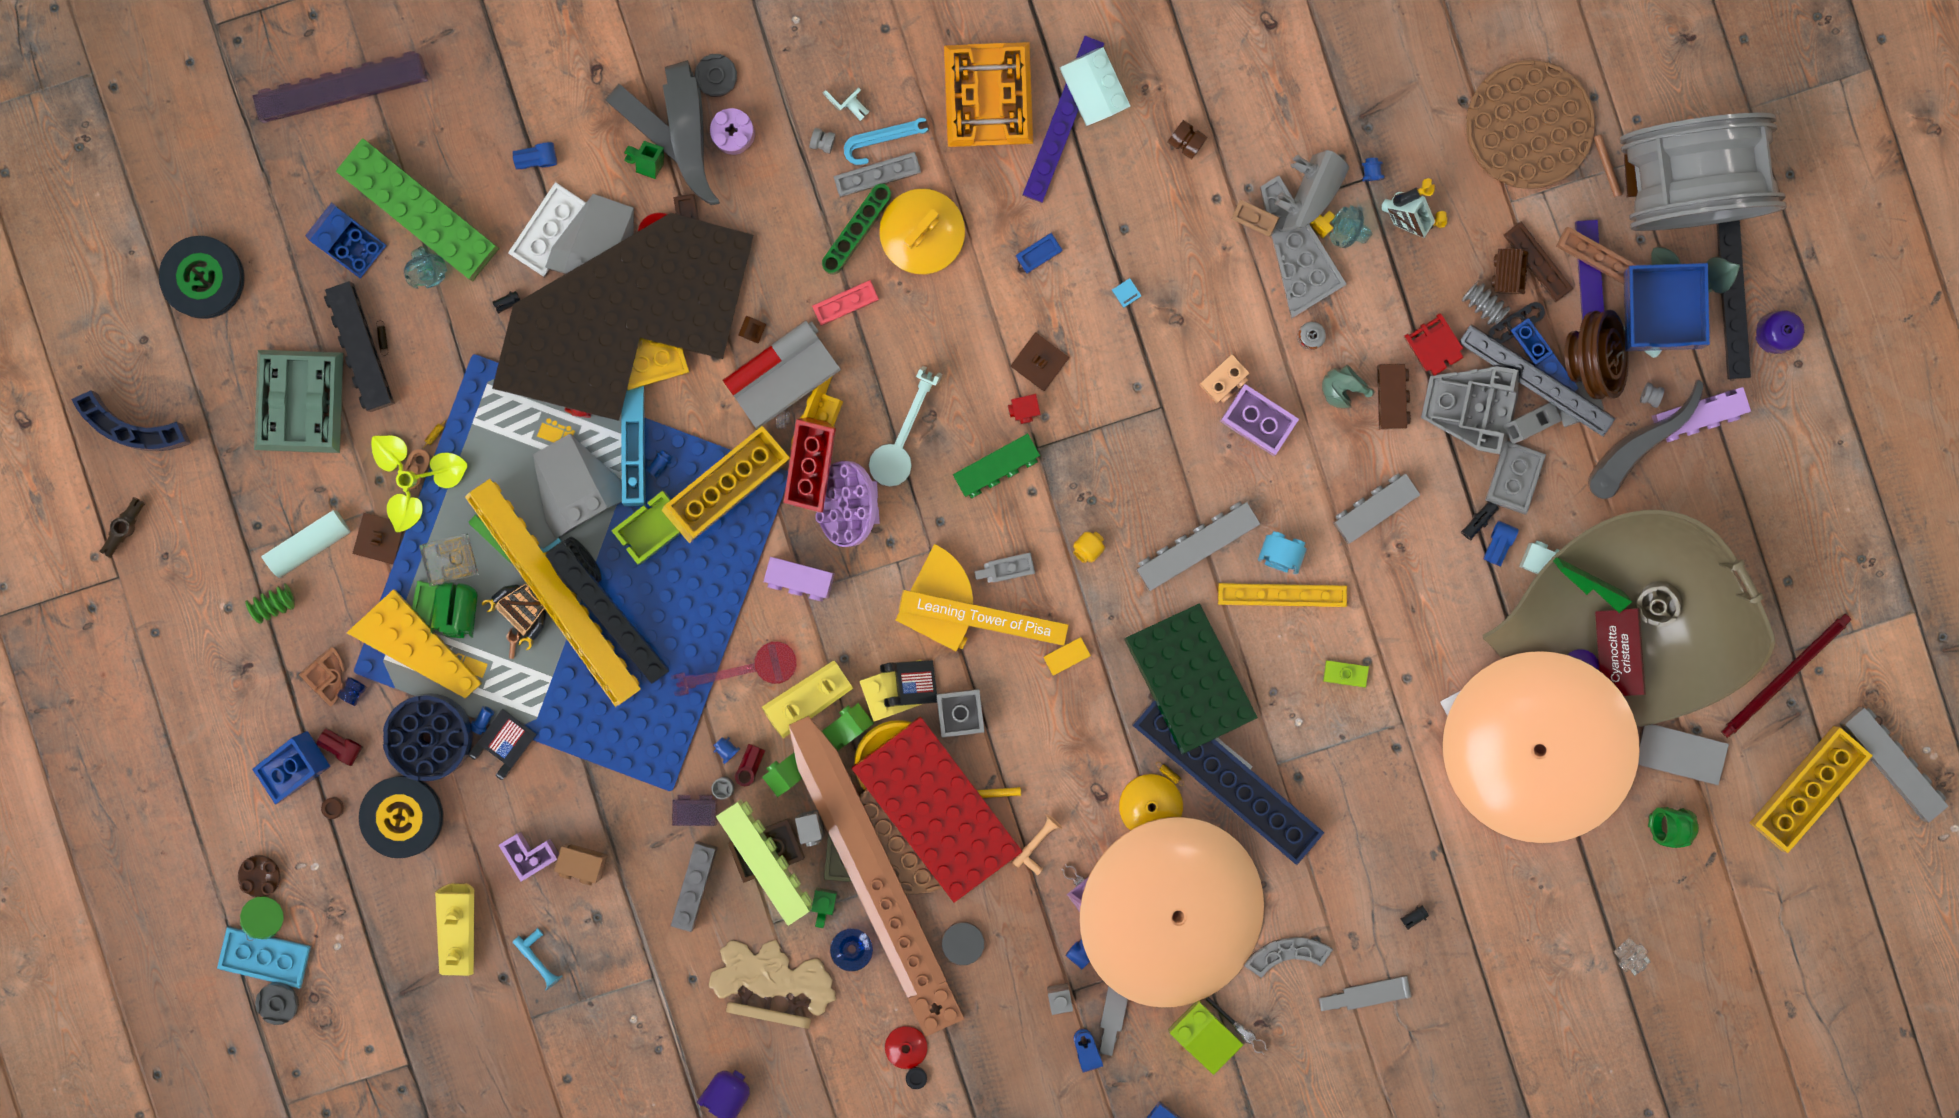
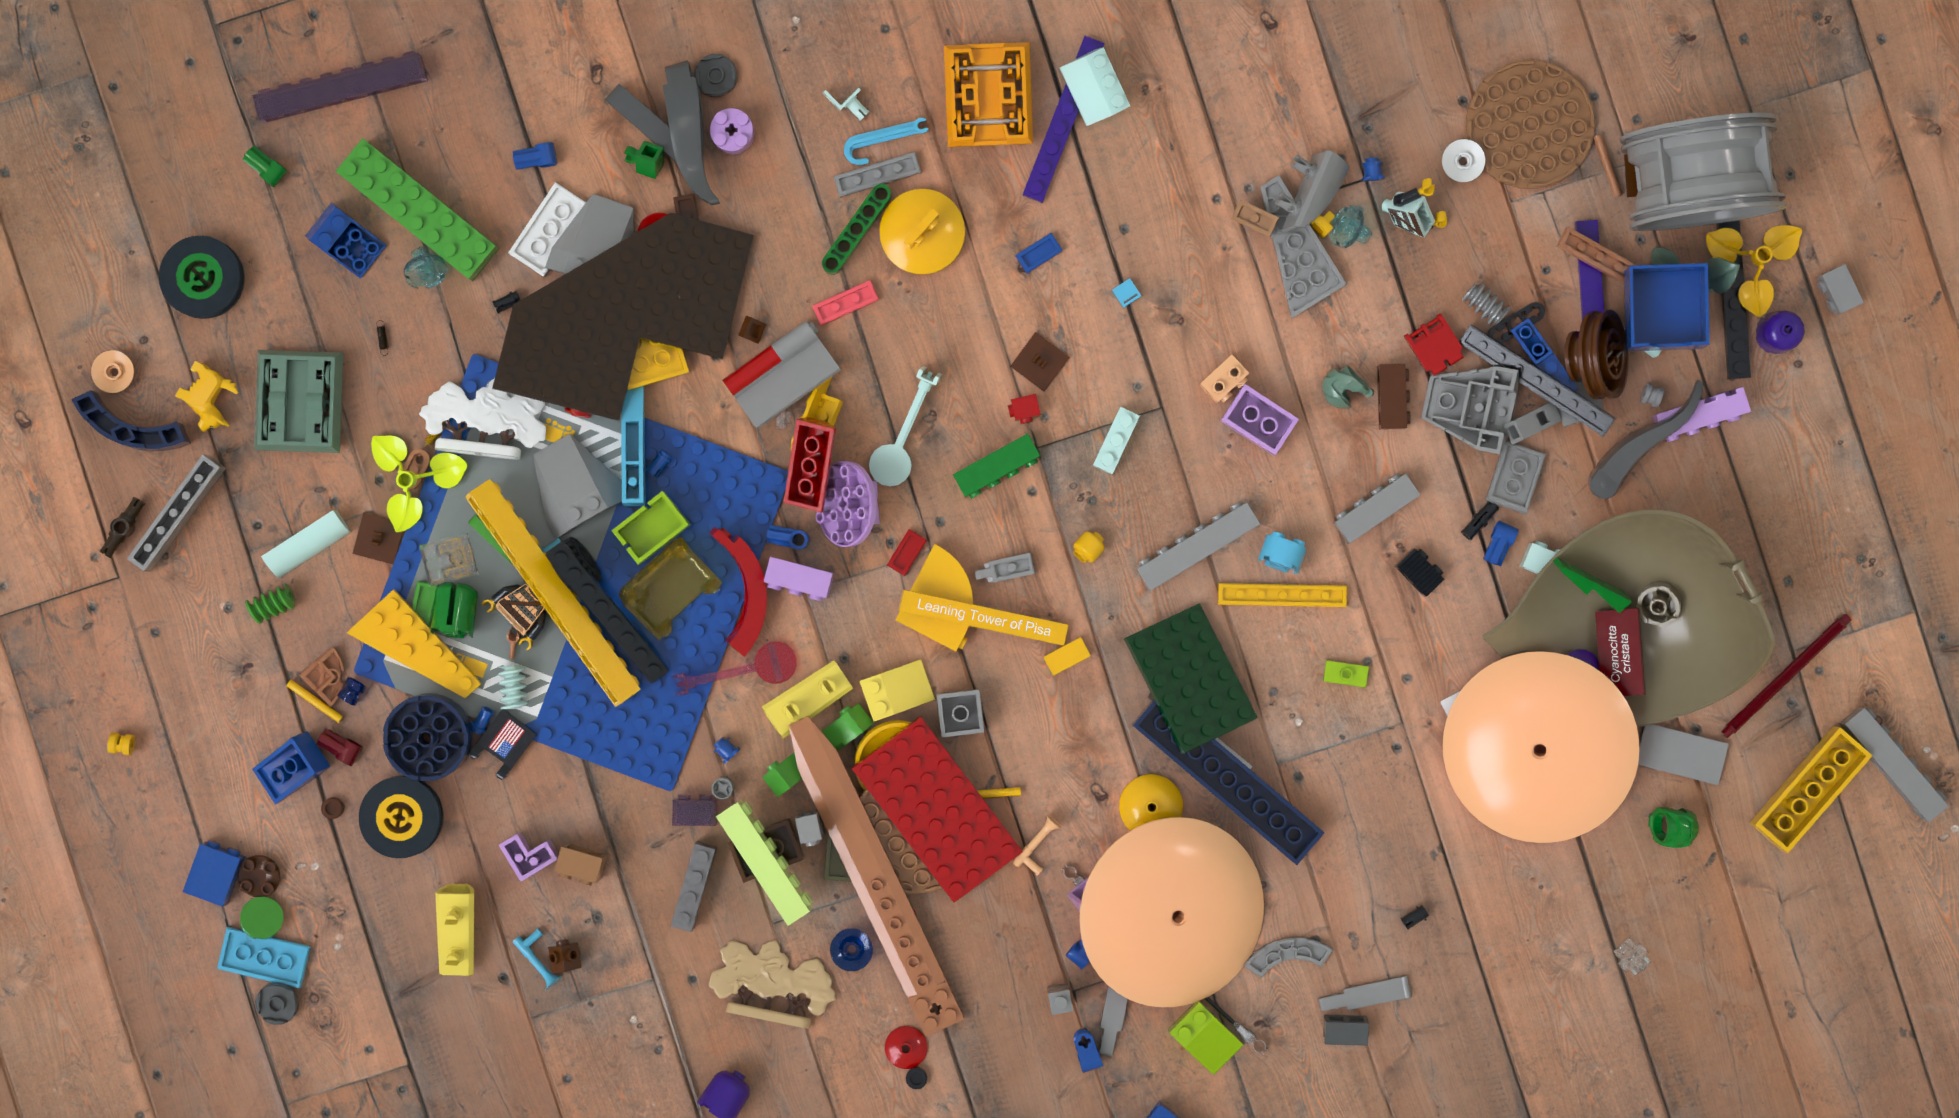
black brick [324,281,395,412] -> none
yellow brick [661,426,790,543] -> none
dark red piece [735,744,766,787] -> none
light grey wheel [809,128,836,154] -> none
green brick [811,888,838,928] -> none
black flag [880,660,937,707] -> none
dark grey tile [942,922,984,965] -> none
yellow piece [1156,762,1184,786] -> none
reddish brown wheel [1167,120,1208,160] -> none
light grey head [1297,321,1326,350] -> none
reddish brown brick [1492,249,1529,294] -> none
reddish brown tile [1503,221,1574,302] -> none
none -> light nougat dish [91,350,134,393]
none -> yellow wheel [107,732,135,756]
none -> light grey brick [127,454,226,571]
none -> yellow animal [175,361,238,432]
none -> blue brick [183,840,245,907]
none -> green piece [243,146,288,187]
none -> yellow bar [286,679,344,723]
none -> white plant [419,378,546,460]
none -> light aqua piece [498,665,528,709]
none -> reddish brown brick [548,939,582,972]
none -> clear yellow windscreen [619,537,722,640]
none -> red arch [709,527,767,657]
none -> blue piece [766,524,810,549]
none -> red tile [887,529,927,576]
none -> light aqua brick [1093,407,1140,475]
none -> dark grey hinge [1323,1015,1369,1046]
none -> black brick [1395,548,1445,597]
none -> white dish [1442,139,1485,182]
none -> yellow plant [1706,225,1802,317]
none -> light grey brick [1817,264,1864,315]

